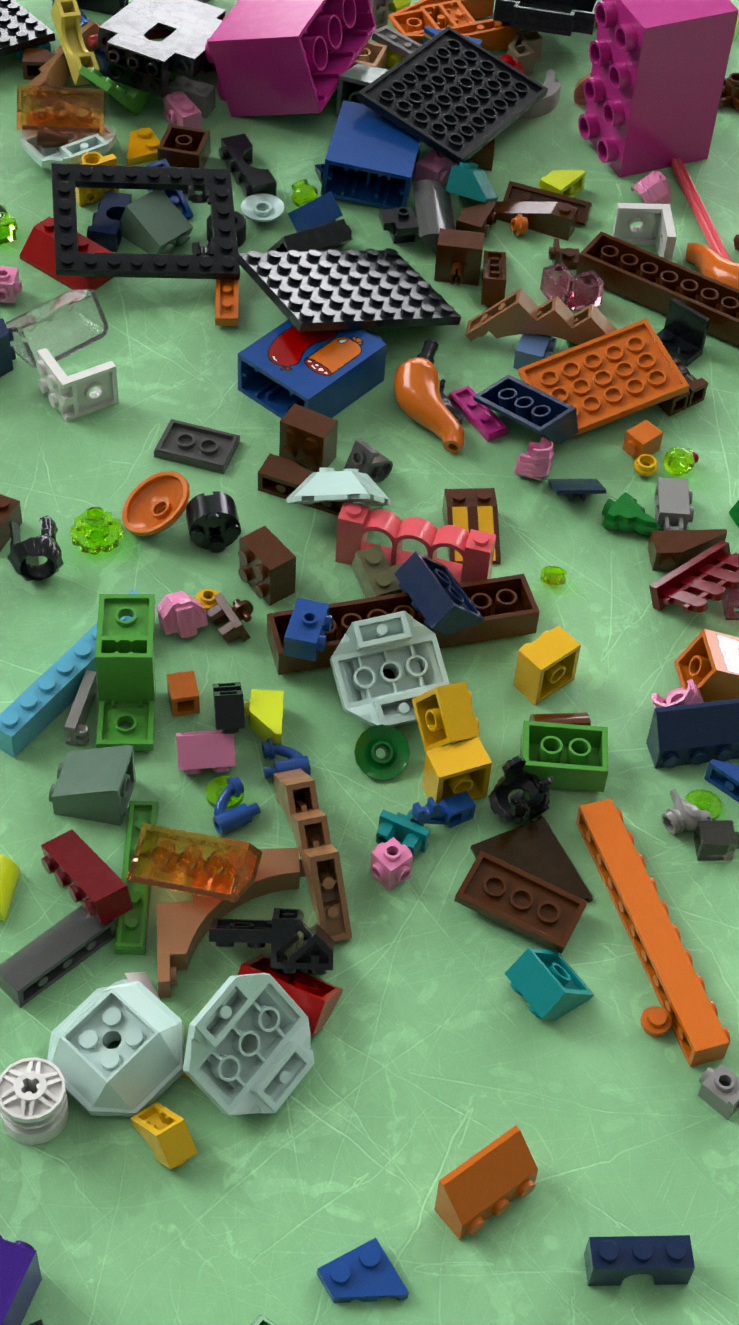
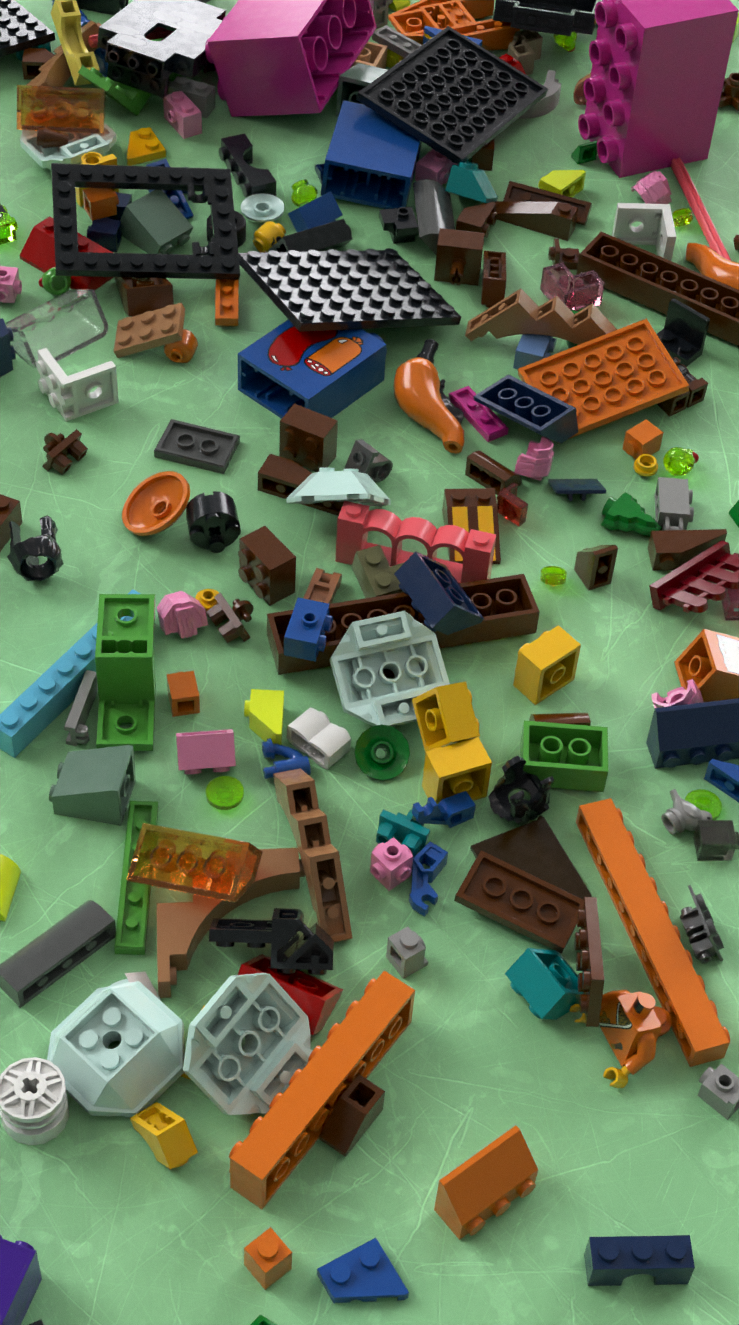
dark red brick [41,830,133,925] -> none
clear neon green plant [70,507,123,555] -> none
reddish brown brick [158,124,211,168] -> none
black arch [213,682,245,734] -> none
blue plant [213,777,261,835] -> none
orange plate [510,214,528,236] -> none
none -> bright green animal [39,267,71,295]
none -> reddish brown hips [42,429,88,475]
none -> orange brick [83,188,119,221]
none -> medium nougat plate [114,302,185,358]
none -> reddish brown slope [115,277,174,317]
none -> orange head [164,329,198,363]
none -> orange brick [229,971,415,1209]
none -> orange brick [244,1227,292,1290]
none -> yellow head [253,221,286,252]
none -> white brick [287,708,351,769]
none -> nougat plate [303,568,342,604]
none -> reddish brown slope [319,1074,385,1157]
none -> light grey brick [386,927,428,979]
none -> blue piece [409,841,448,917]
none -> reddish brown brick [465,451,522,499]
none -> clear red bracket [497,482,528,527]
none -> clear neon green animal [553,32,578,52]
none -> orange torso [570,990,662,1088]
none -> green slope [571,141,597,164]
none -> reddish brown slope [574,545,618,591]
none -> reddish brown plate [574,897,604,1027]
none -> clear neon green tile [672,208,693,227]
none -> dark grey hinge [680,885,724,963]

